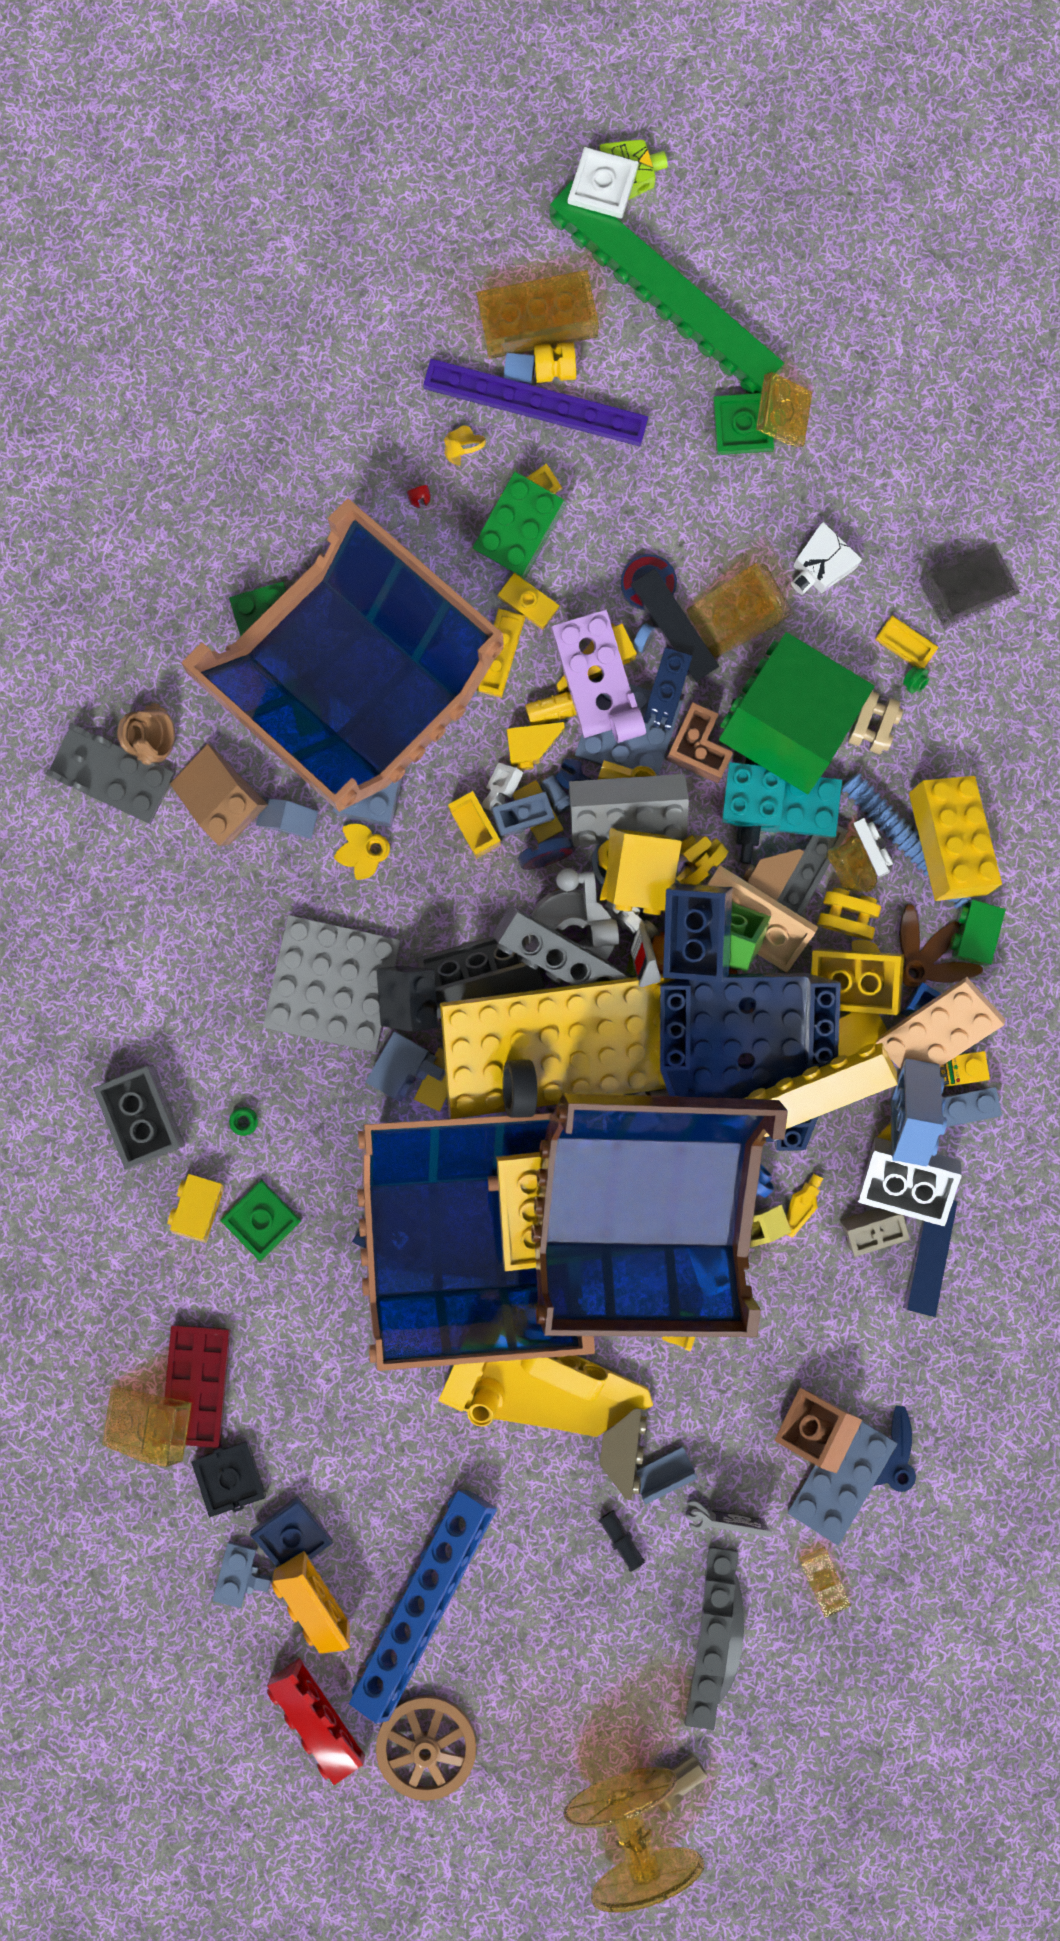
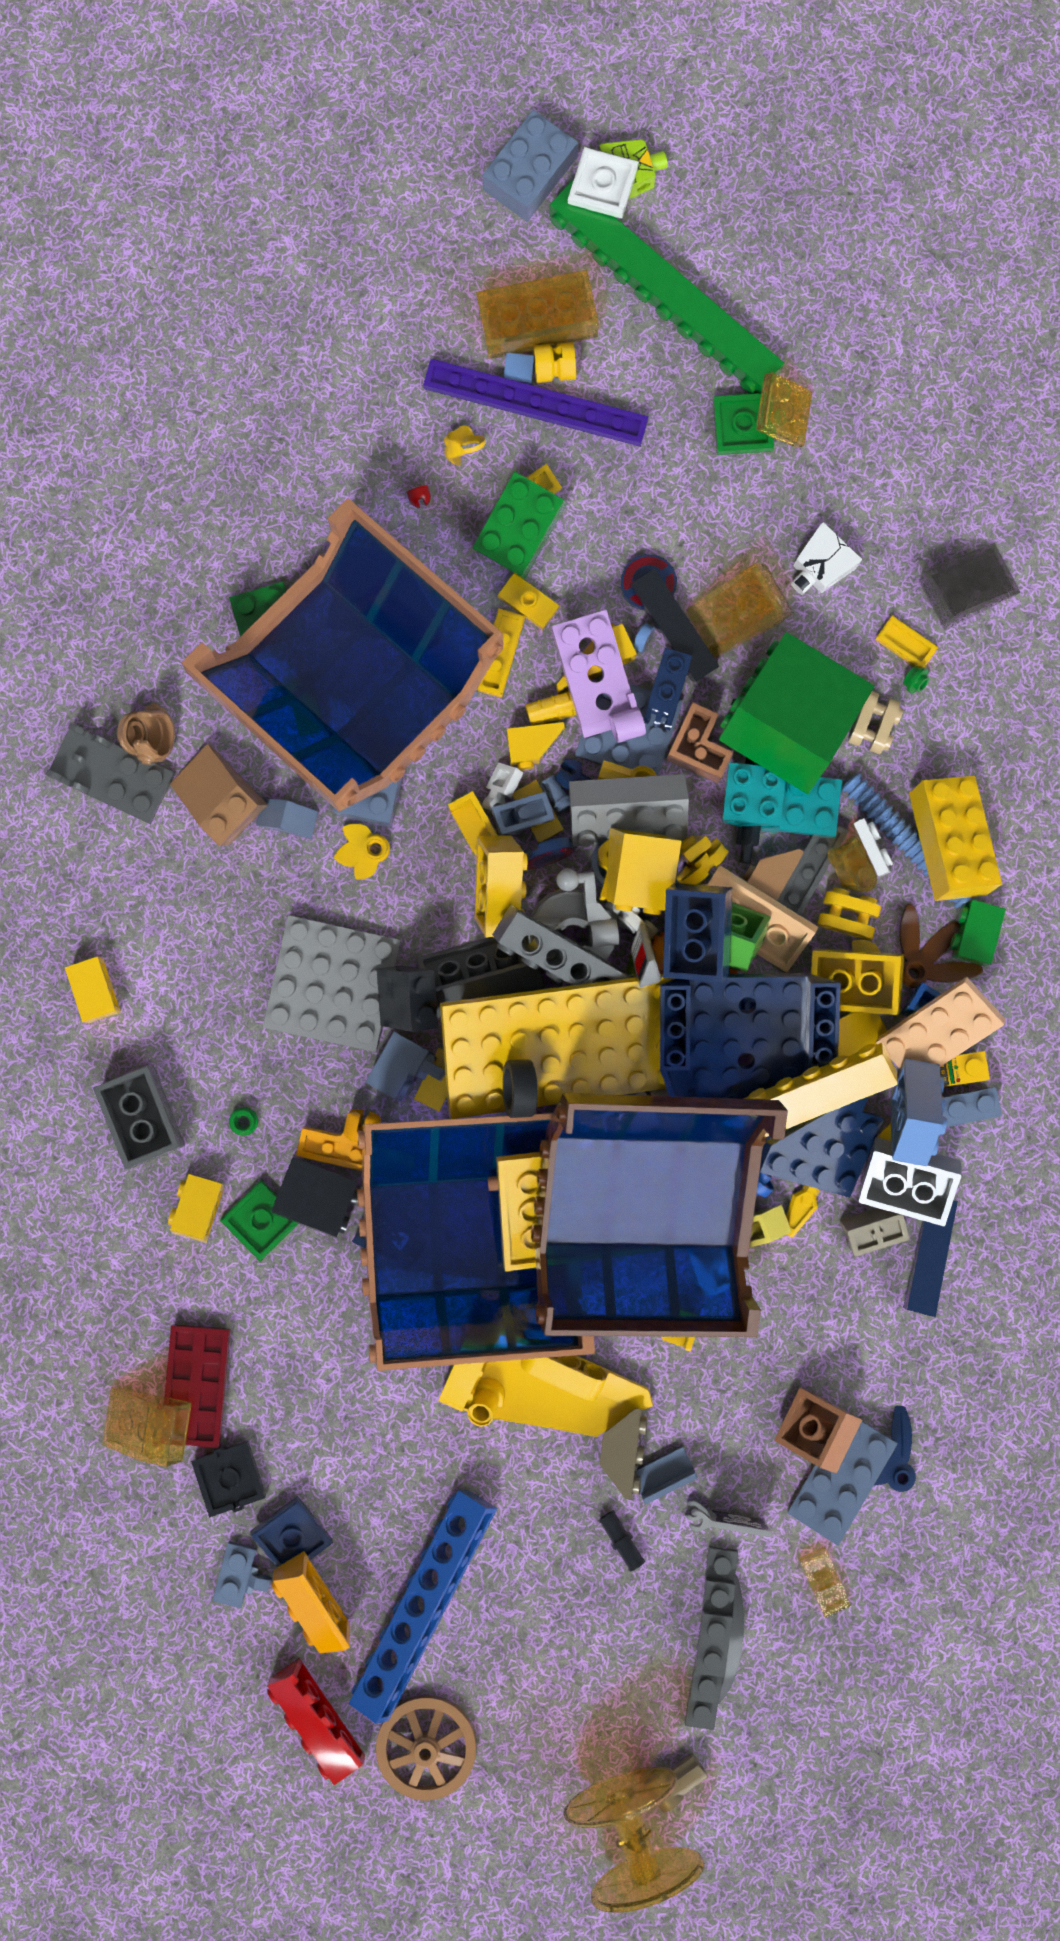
none -> yellow panel [65,956,121,1023]
none -> black brick [271,1157,358,1238]
none -> light orange plate [296,1109,416,1177]
none -> yellow brick [474,835,528,937]
none -> sand blue brick [482,110,578,222]
none -> dark blue wing [759,1096,884,1198]

